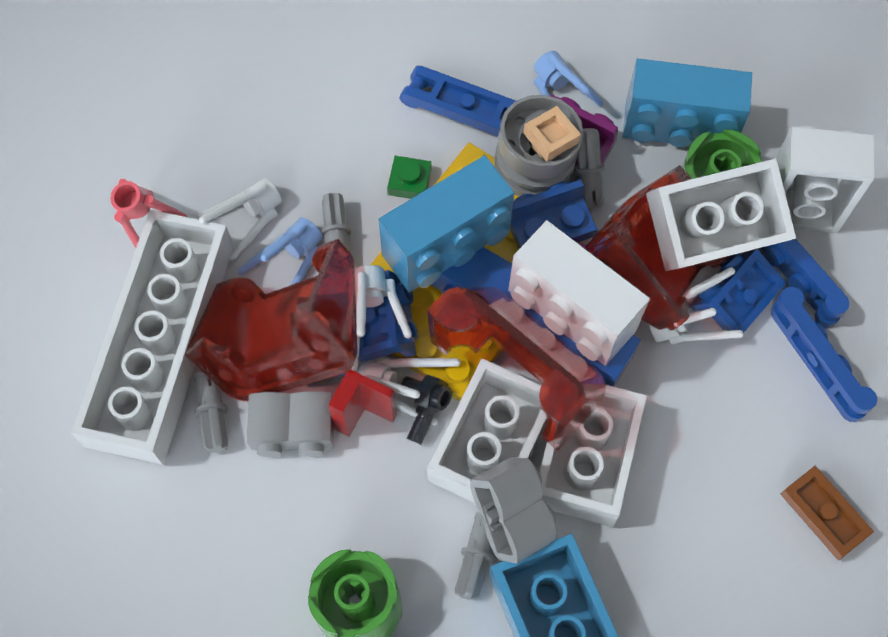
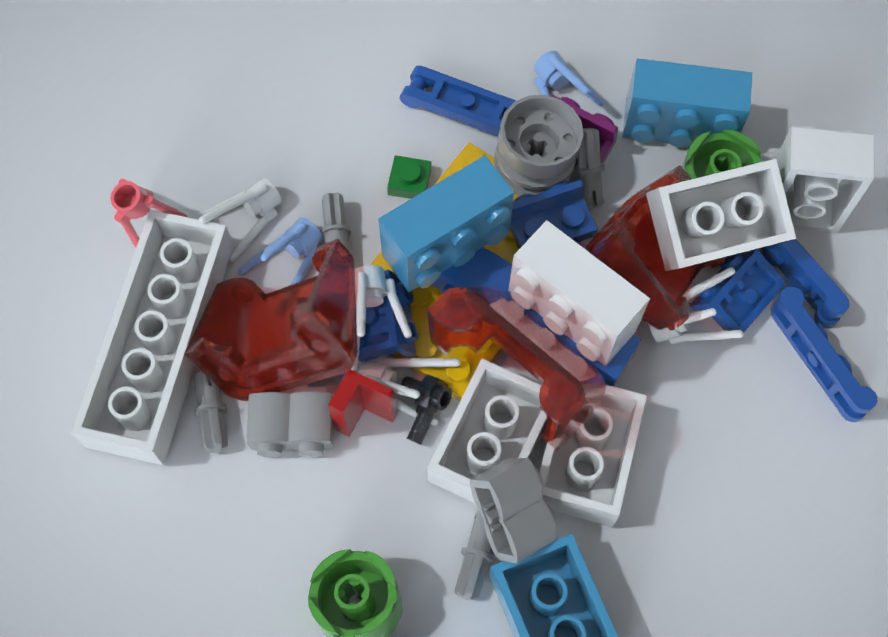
light nougat tile [523,106,581,162] -> none
dark orange plate [780,465,874,561] -> none

